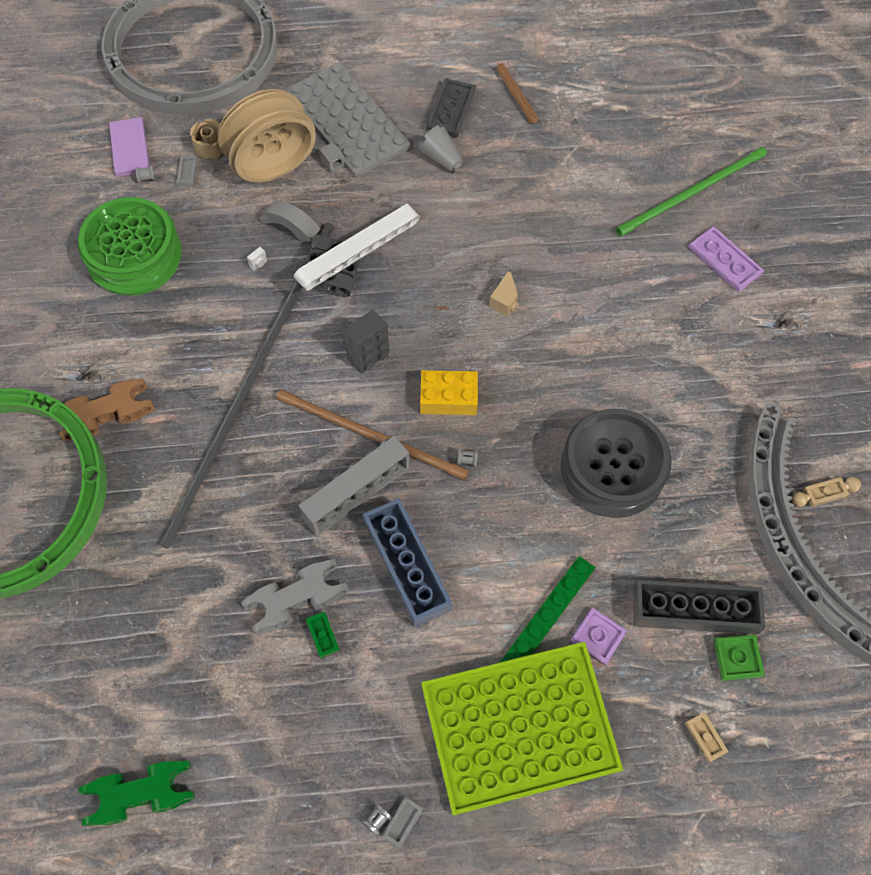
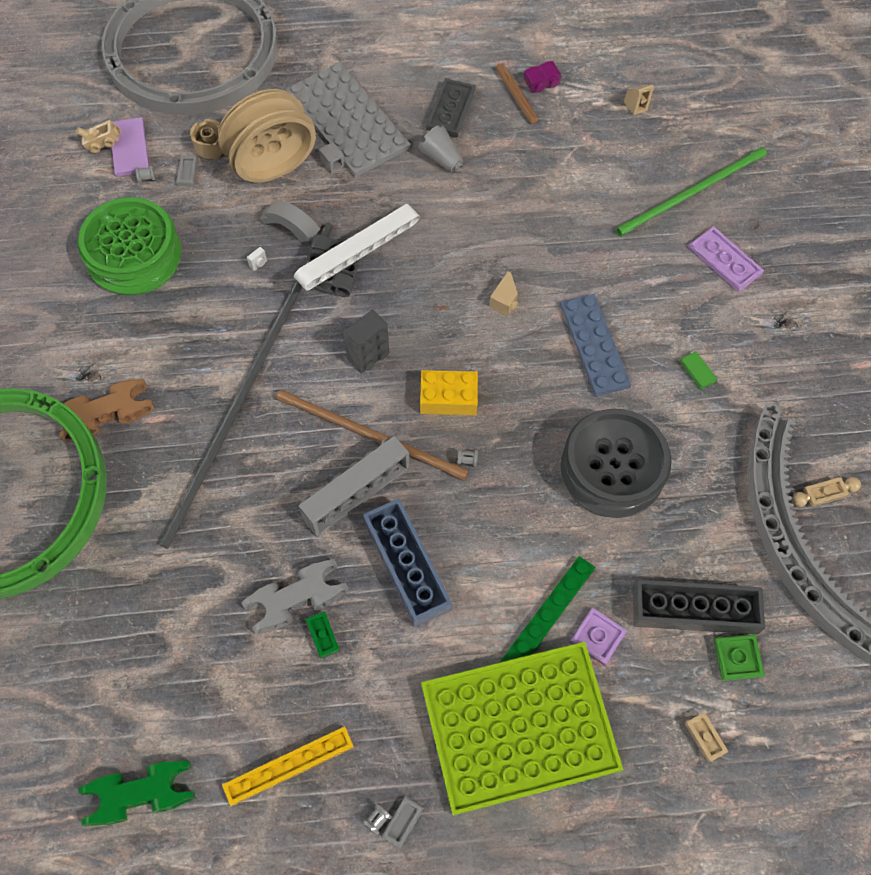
none -> tan brick [76,120,122,153]
none -> yellow plate [222,726,354,807]
none -> magenta brick [523,61,561,93]
none -> sand blue plate [560,294,631,397]
none -> tan slope [624,85,654,115]
none -> bright green tile [680,351,718,390]

